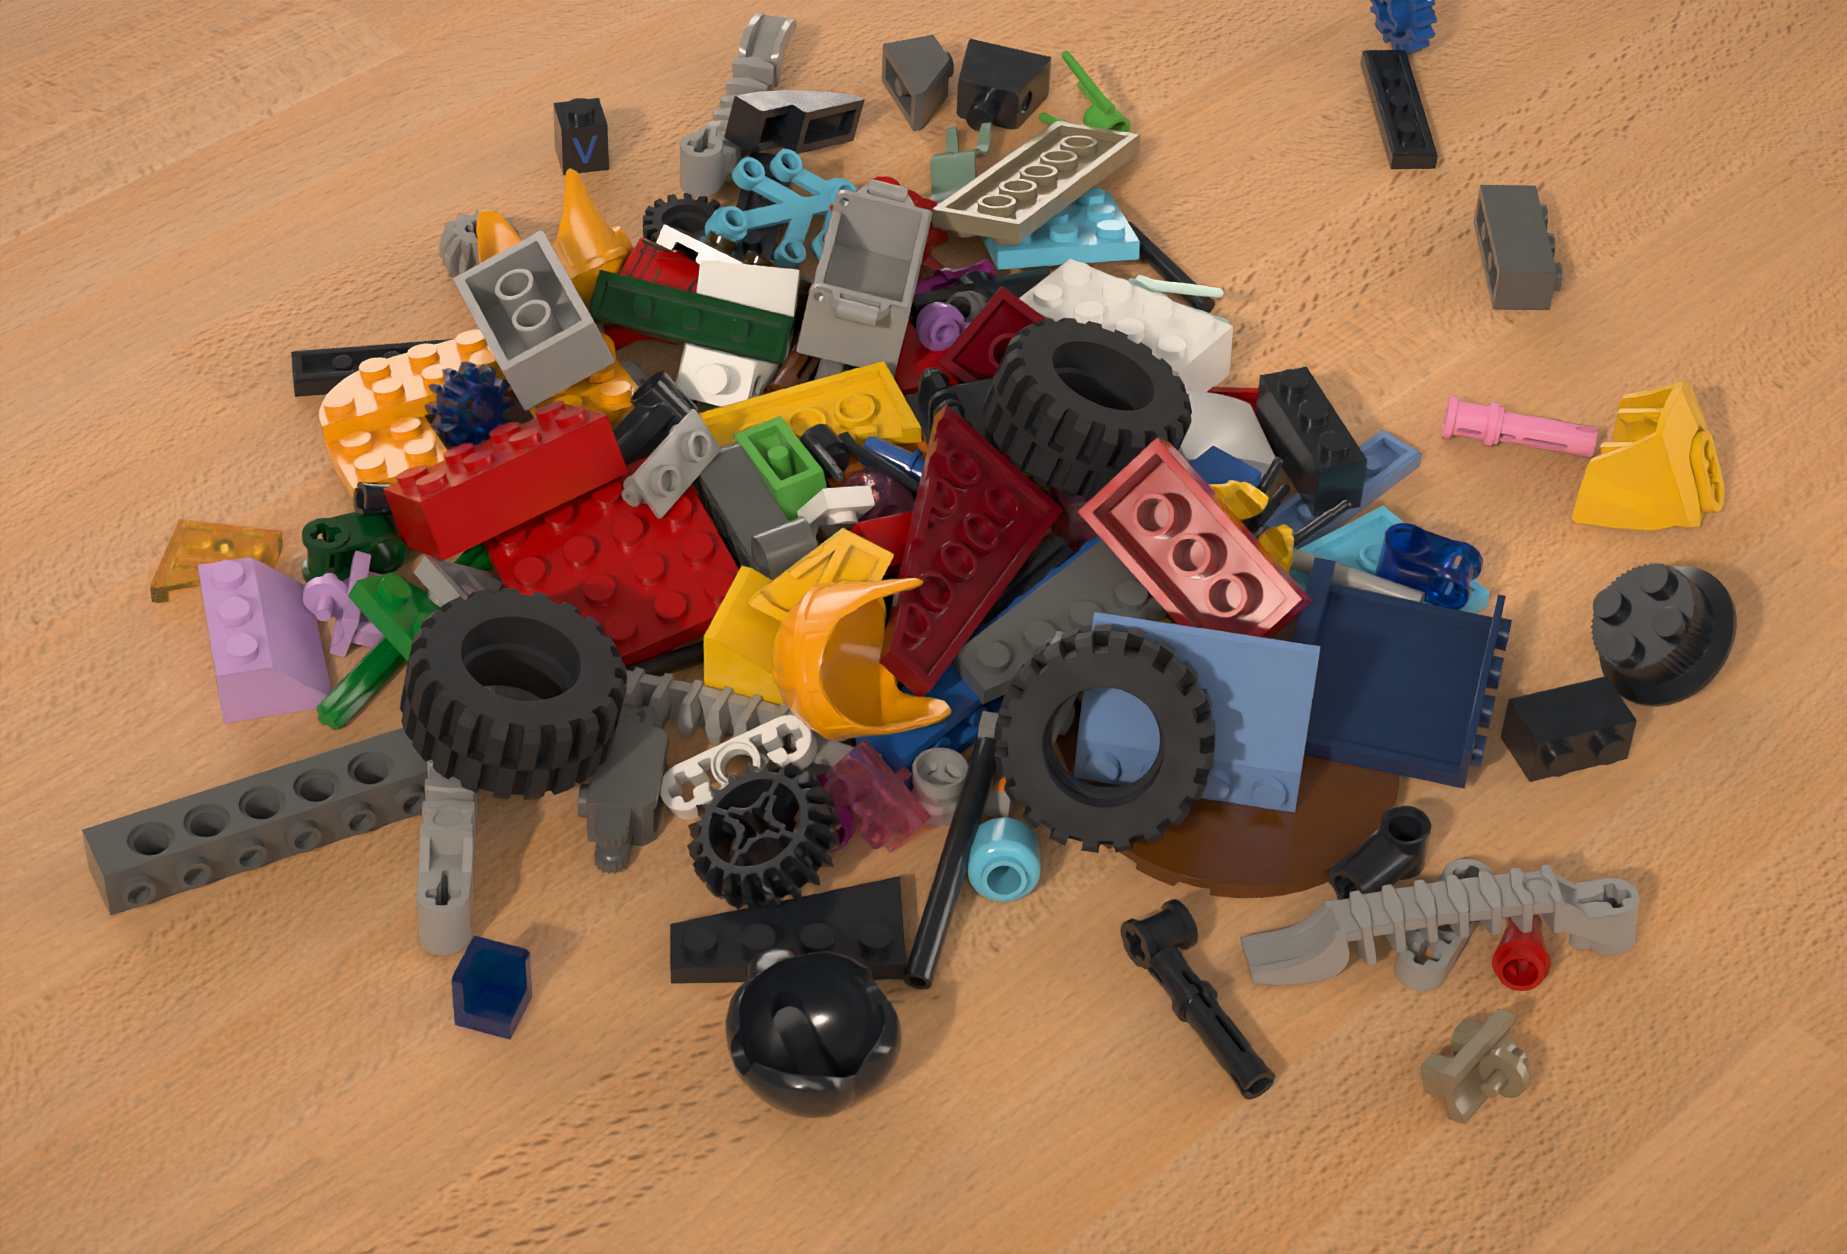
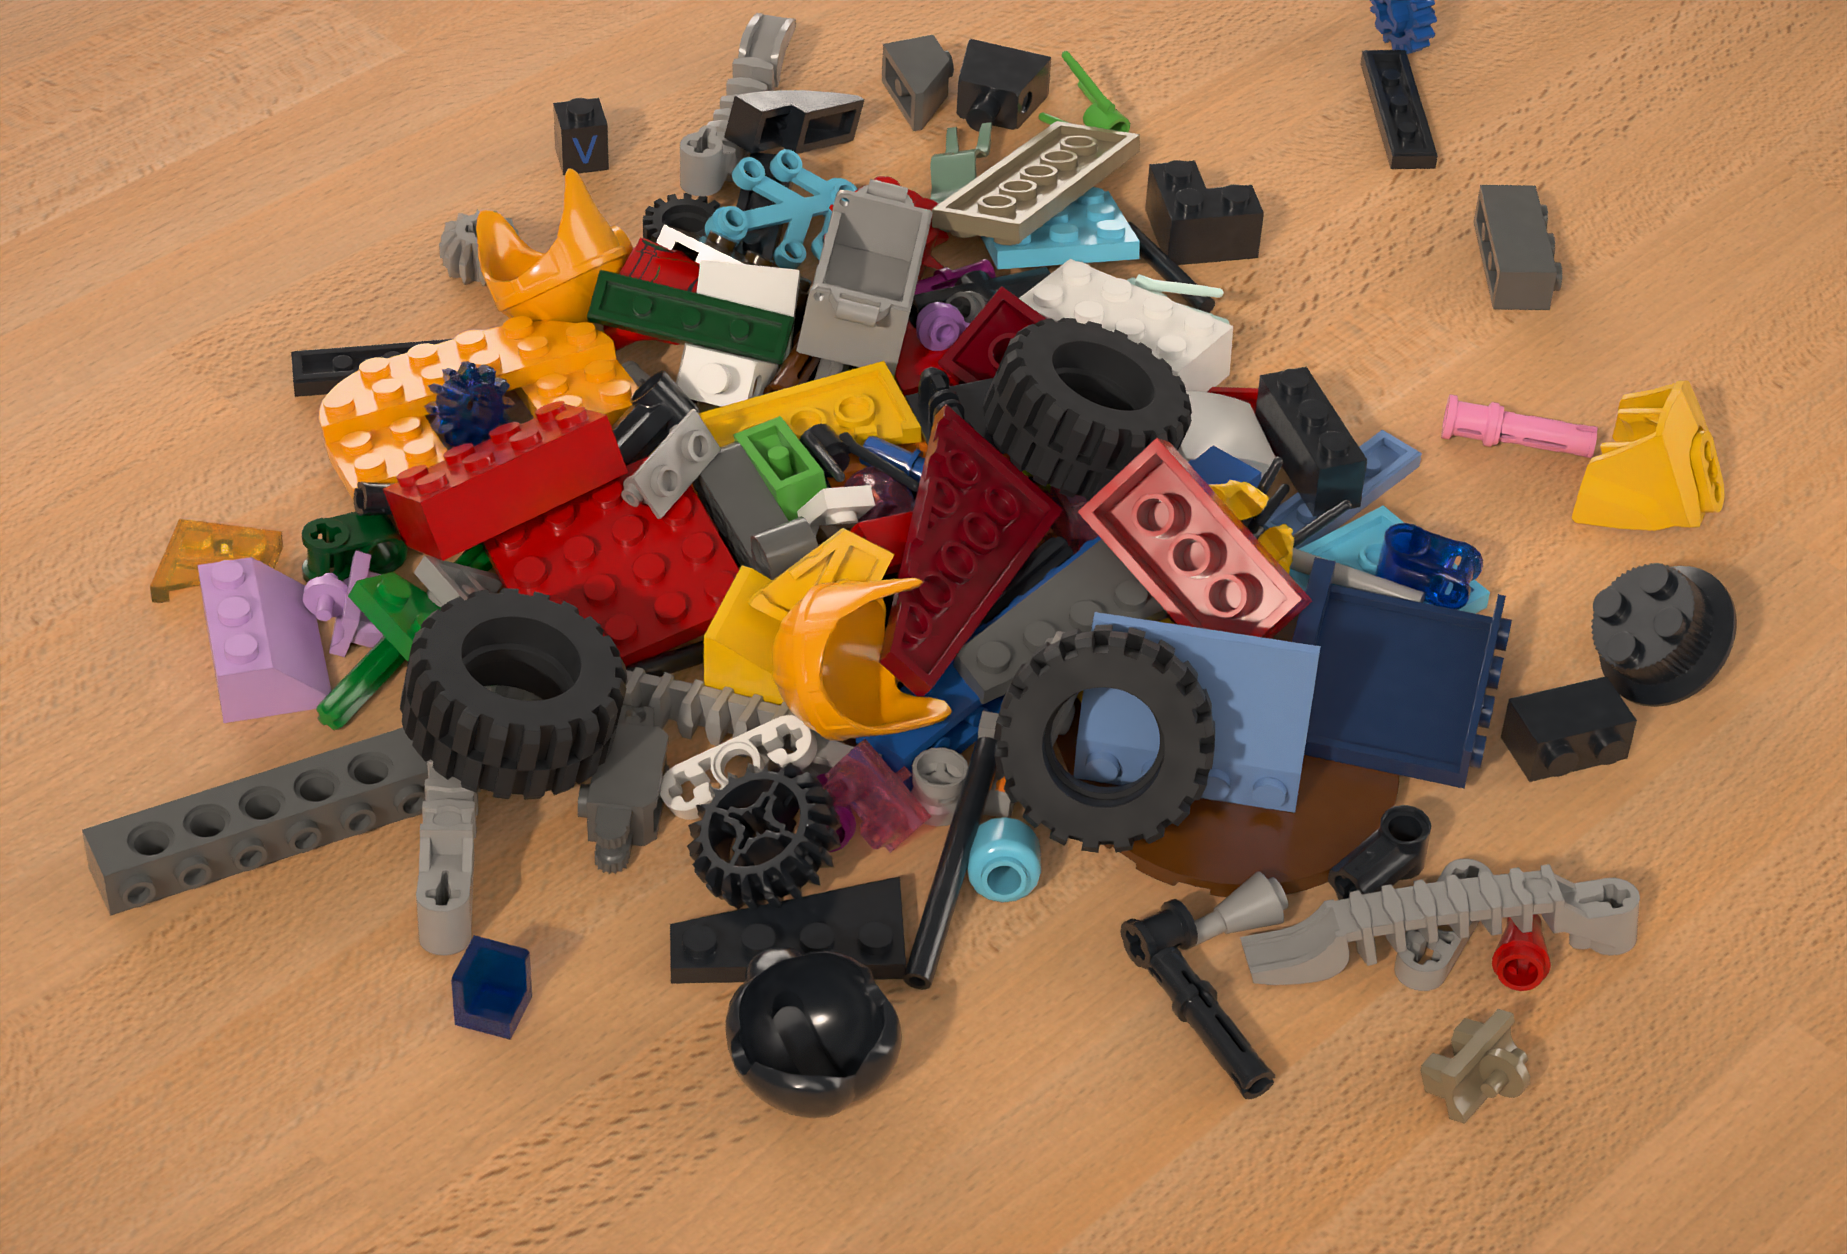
light grey brick [453,230,616,411] -> none
none -> black brick [1145,160,1264,265]
none -> light grey cone [1194,871,1288,946]

